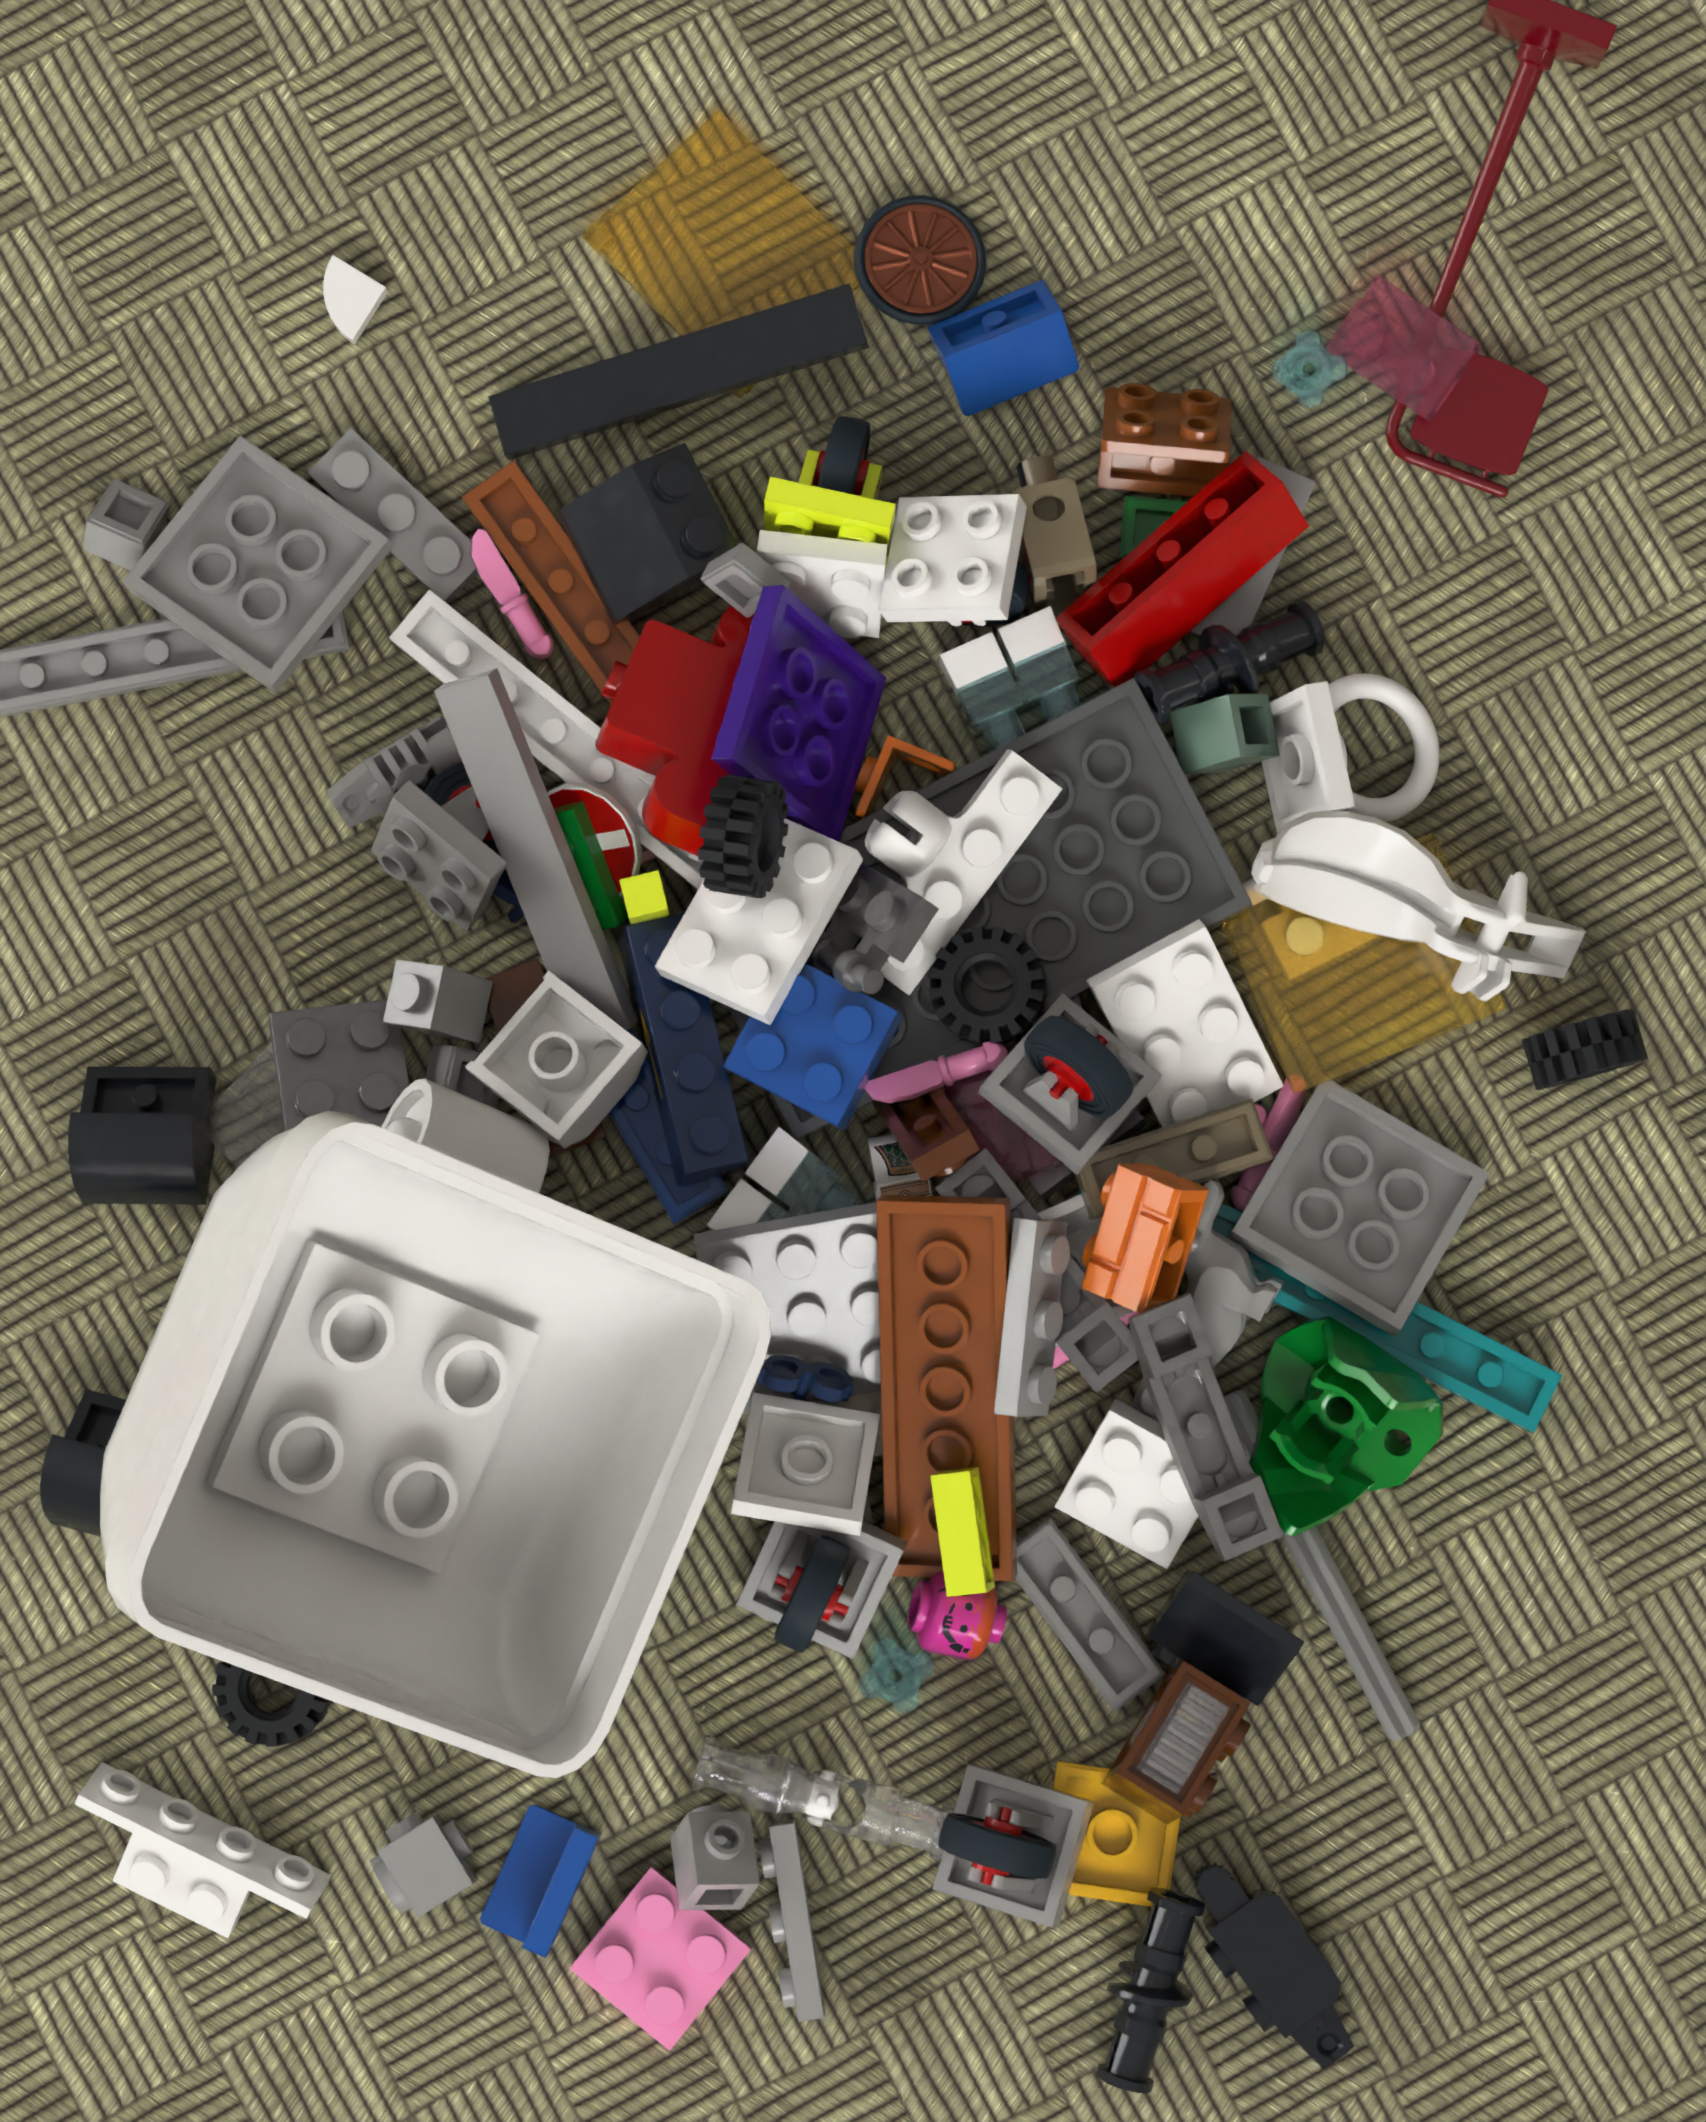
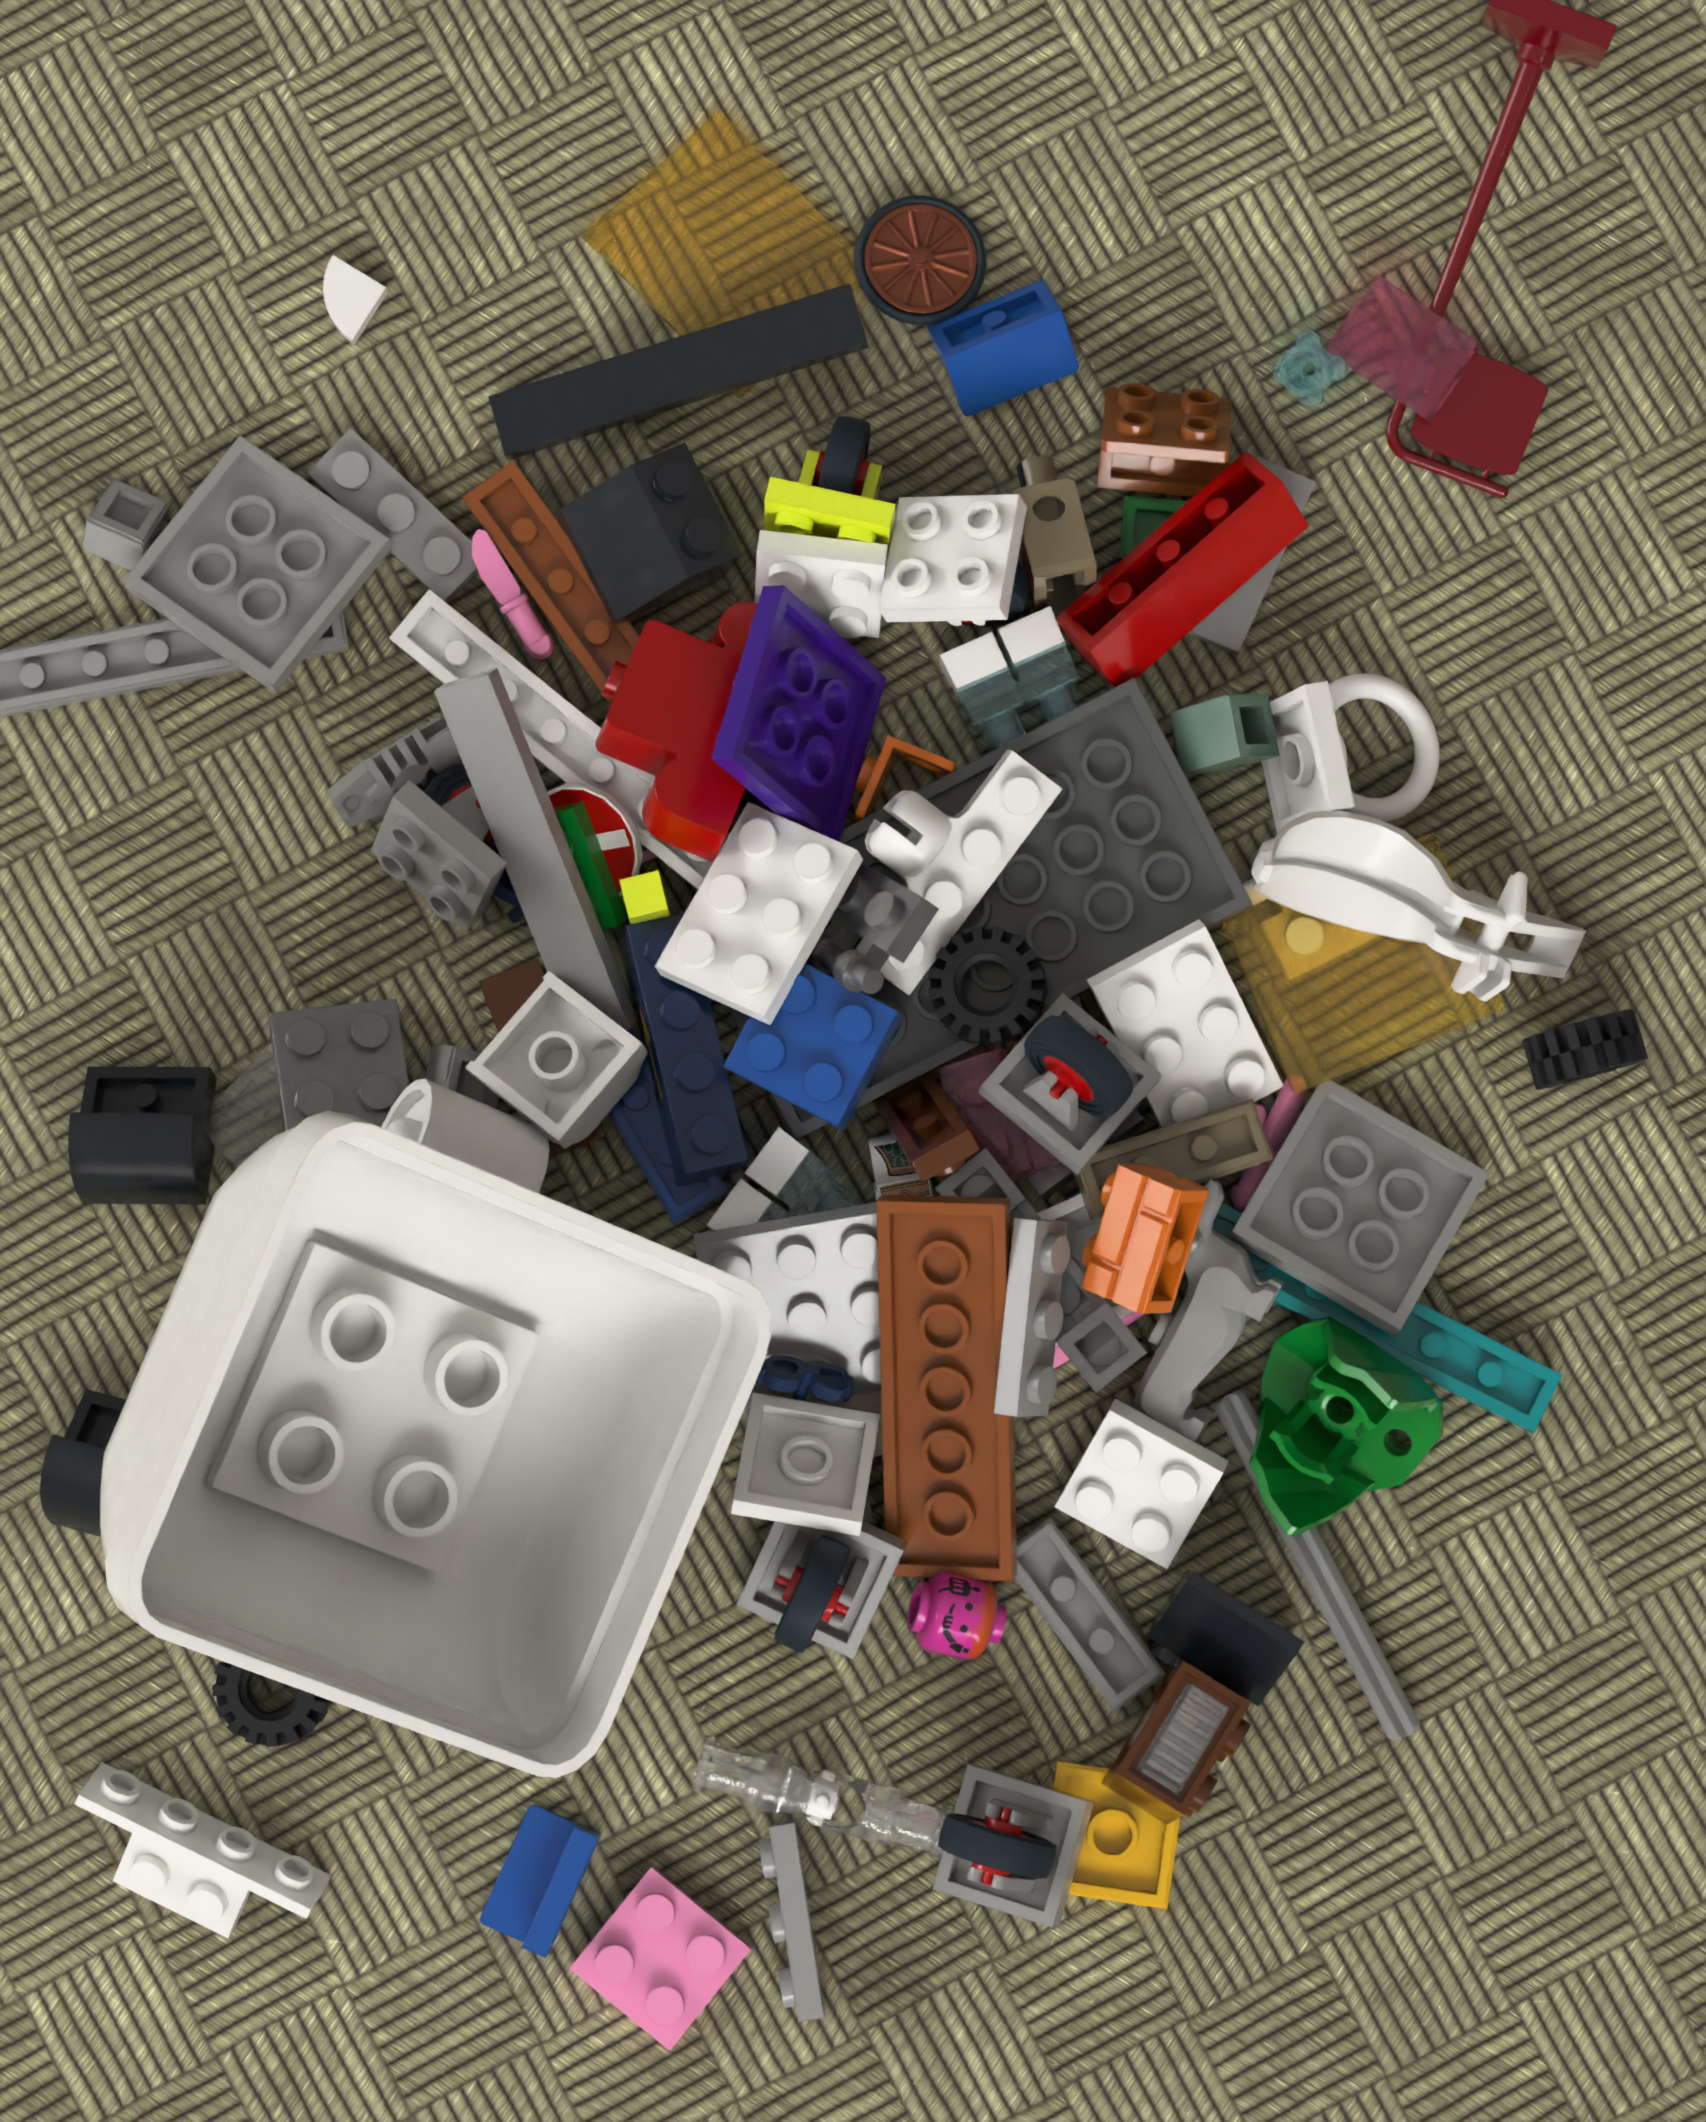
light grey brick [370,1811,478,1918] -> none
light grey brick [383,959,493,1044] -> none
light grey brick [670,1805,760,1910] -> none
black tyre [698,774,788,898] -> none
light grey tile [700,542,791,618] -> none
clear light blue plate [859,1638,933,1713] -> none
bright pink piece [864,1041,1008,1103] -> none
neon yellow piece [930,1467,995,1597] -> none
black piece [1096,1887,1205,2094] -> none
flat silver slope [1128,1293,1283,1561] -> none
black piece [1133,600,1326,725] -> none
black hinge [1193,1862,1354,2069] -> none

